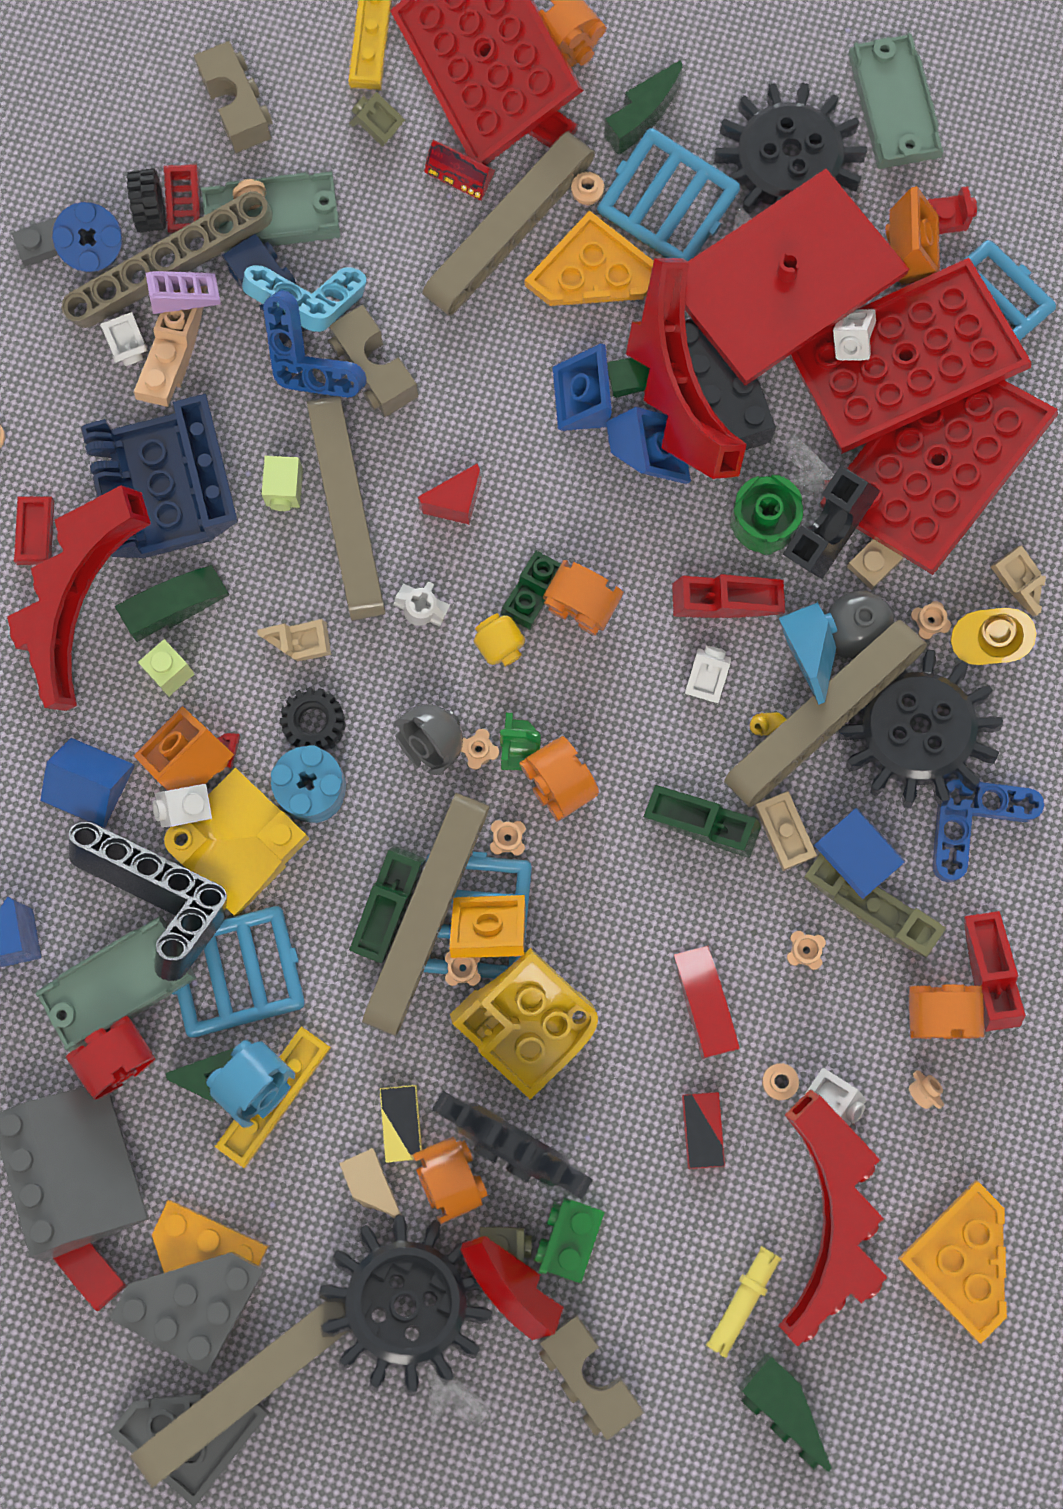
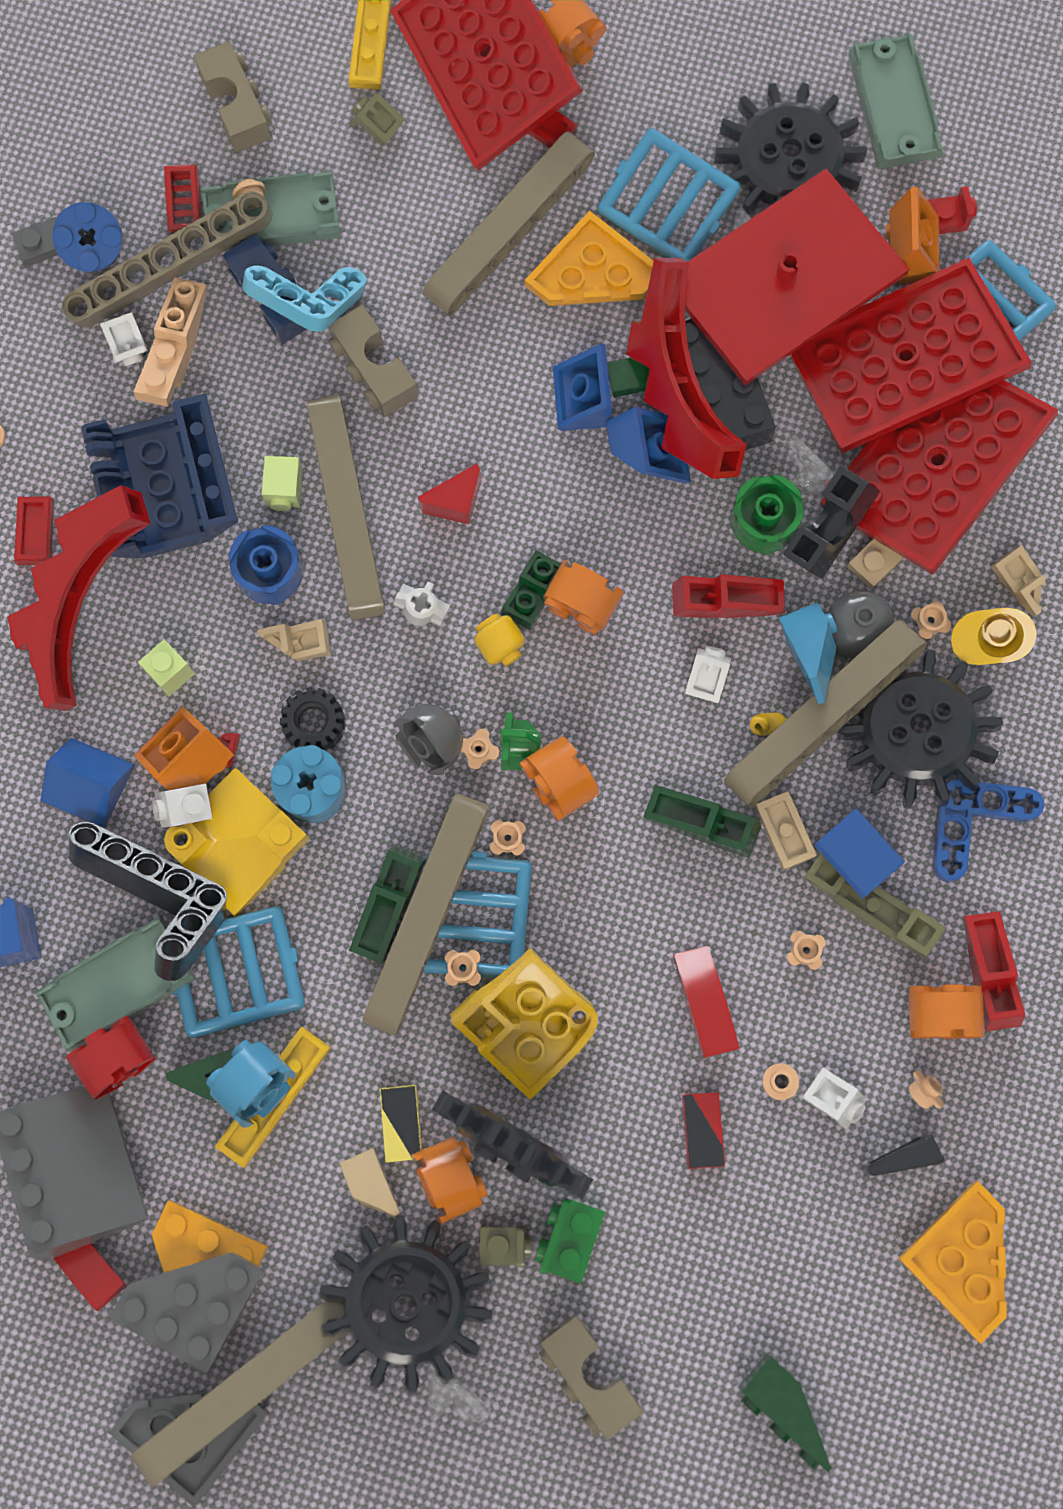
dark green slope [114,565,230,642] -> none
black tyre [127,168,166,233] -> none
lavender slope [146,271,221,314] -> none
blue beam [263,290,367,398] -> none
slope [424,139,496,201] -> none
light orange plate [449,895,526,958] -> none
red slope [460,1236,564,1340] -> none
light nougat plate [571,172,604,205] -> none
dark green slope [604,60,683,155] -> none
light yellow pin [706,1246,782,1358] -> none
red arch [778,1089,888,1347] -> none
white bracket [833,309,876,360] -> none
none -> blue brick [229,525,303,605]
none -> black slope [861,1135,945,1176]

